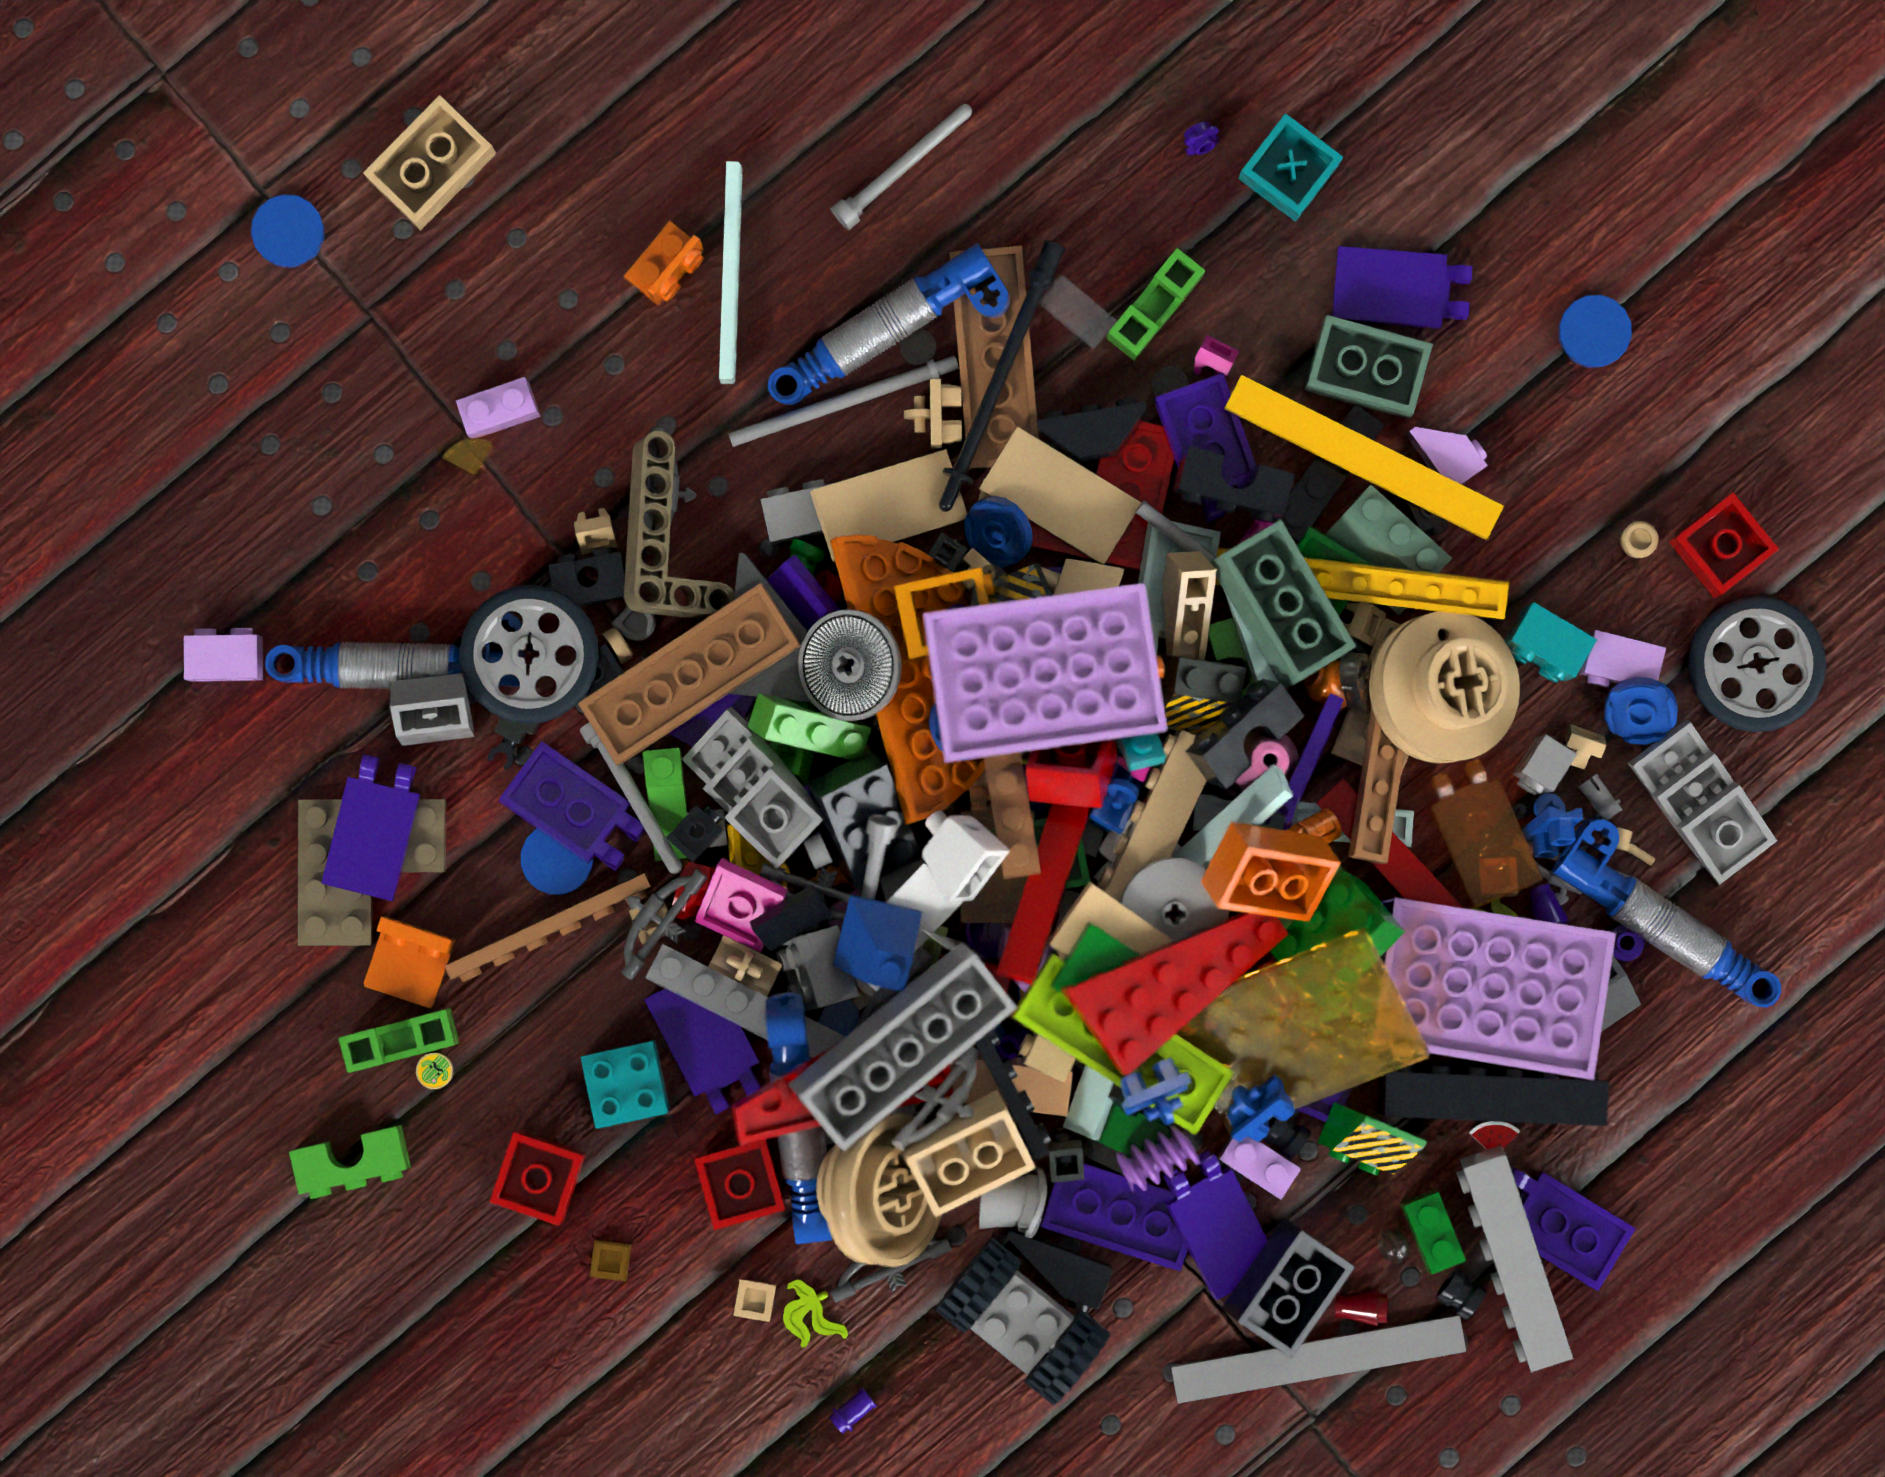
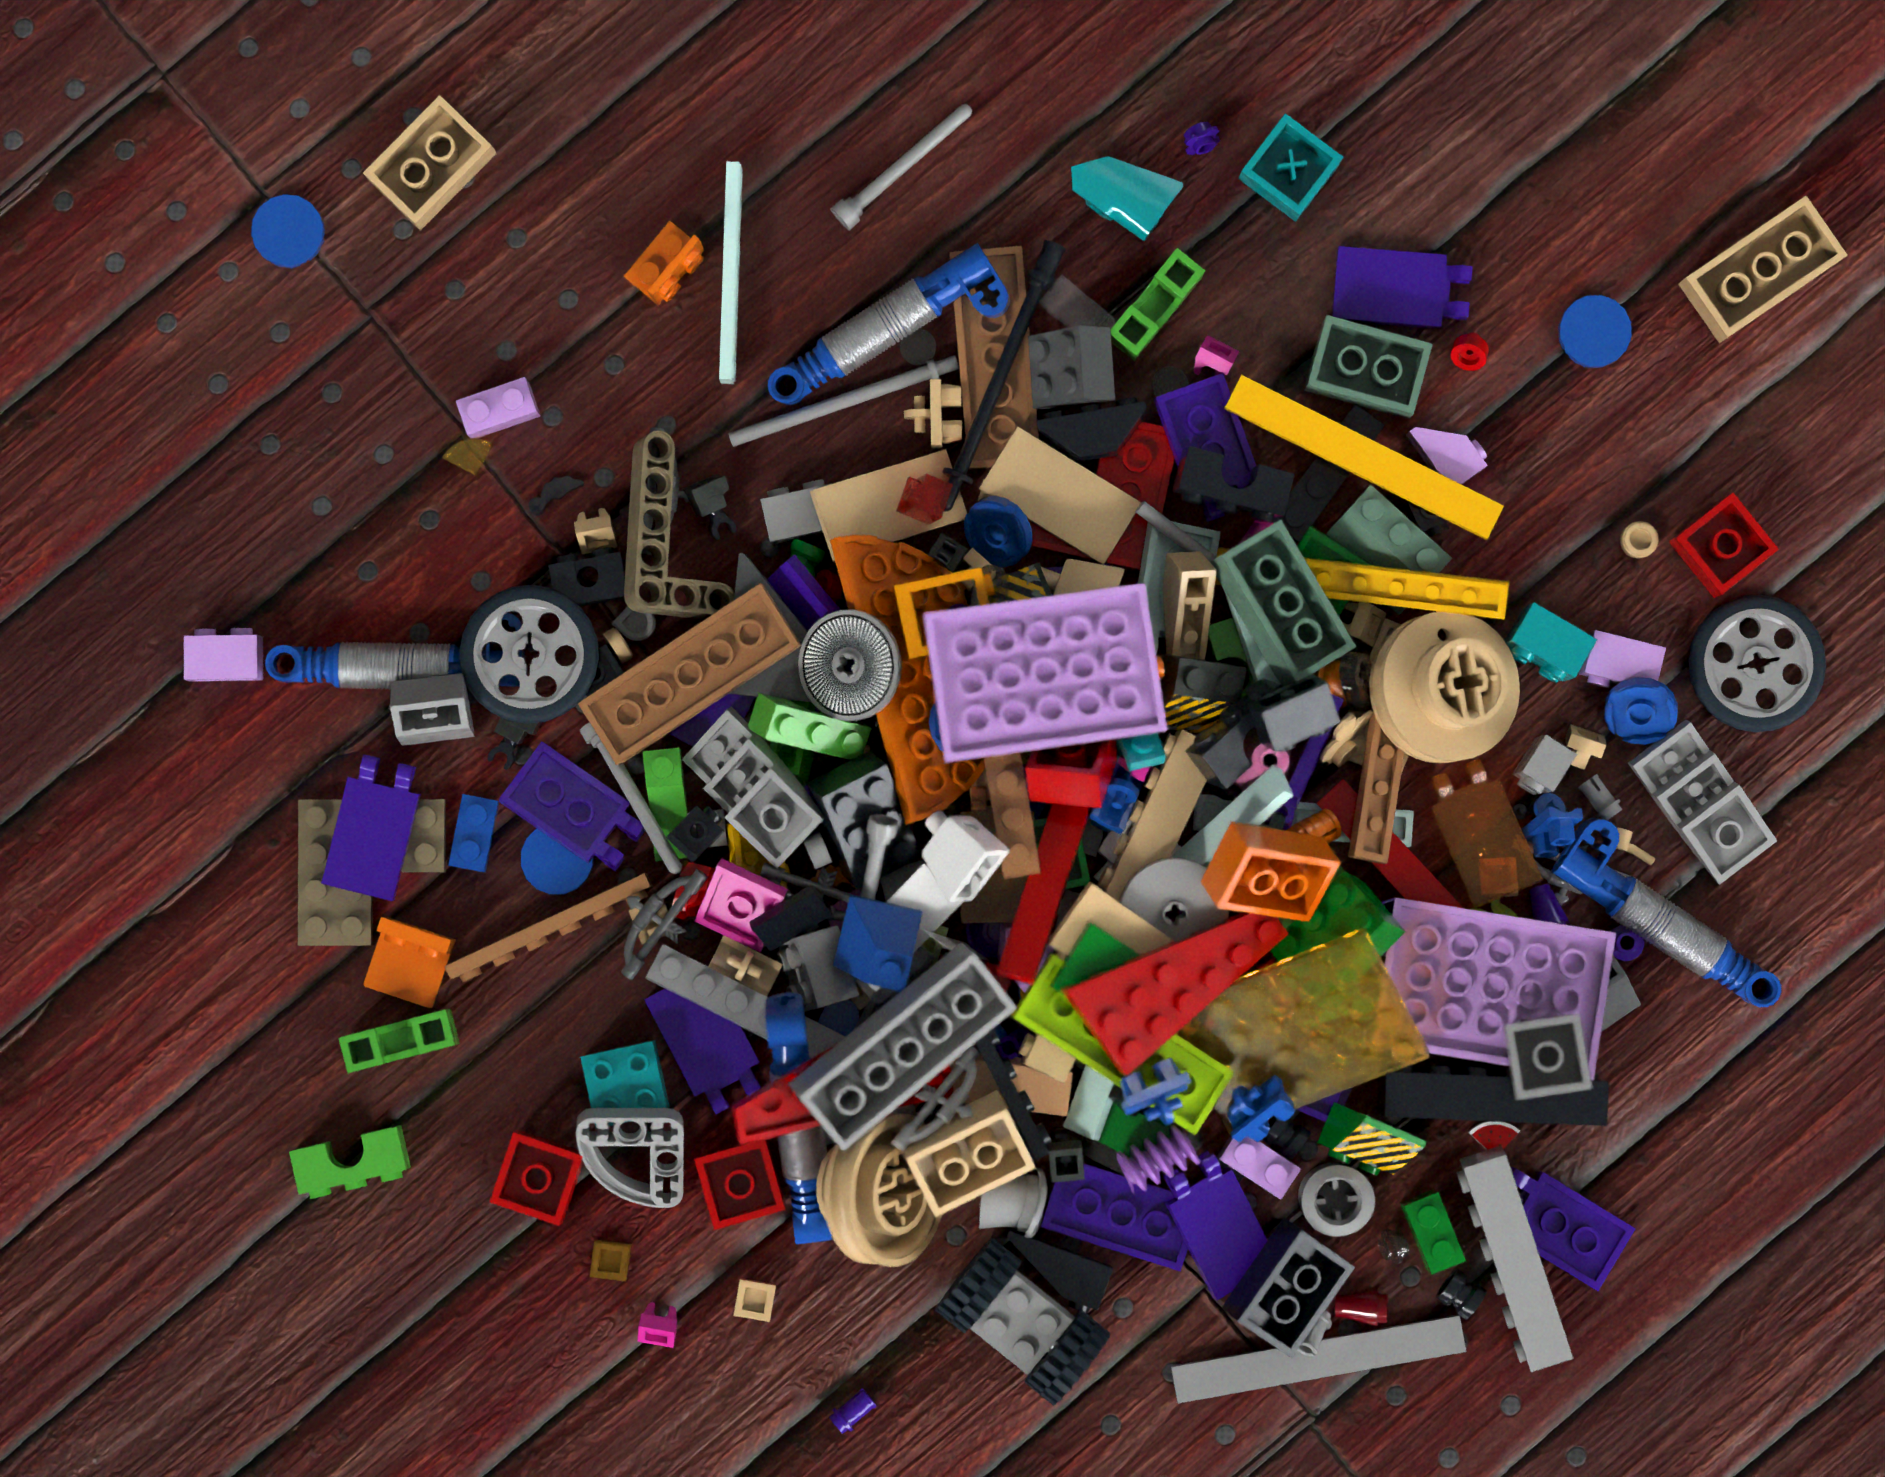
tile [416,1052,454,1089] -> none
lime piece [783,1279,848,1348] -> none
dark grey piece [830,1237,952,1303] -> none
none -> blue plate [448,794,499,872]
none -> black piece [528,475,584,516]
none -> light grey beam [576,1108,684,1208]
none -> dark pink tile [637,1302,678,1348]
none -> pearl dark grey piece [684,474,737,540]
none -> clear red brick [896,473,953,525]
none -> dark grey brick [1028,325,1115,410]
none -> teal panel [1071,156,1183,241]
none -> brick [1247,674,1340,752]
none -> light grey pin [1297,1310,1332,1356]
none -> light grey hat [1298,1163,1375,1236]
none -> tan plate [1320,710,1374,767]
none -> red tile [1450,332,1489,371]
none -> light grey brick [1503,1014,1592,1101]
none -> tan brick [1679,196,1848,343]

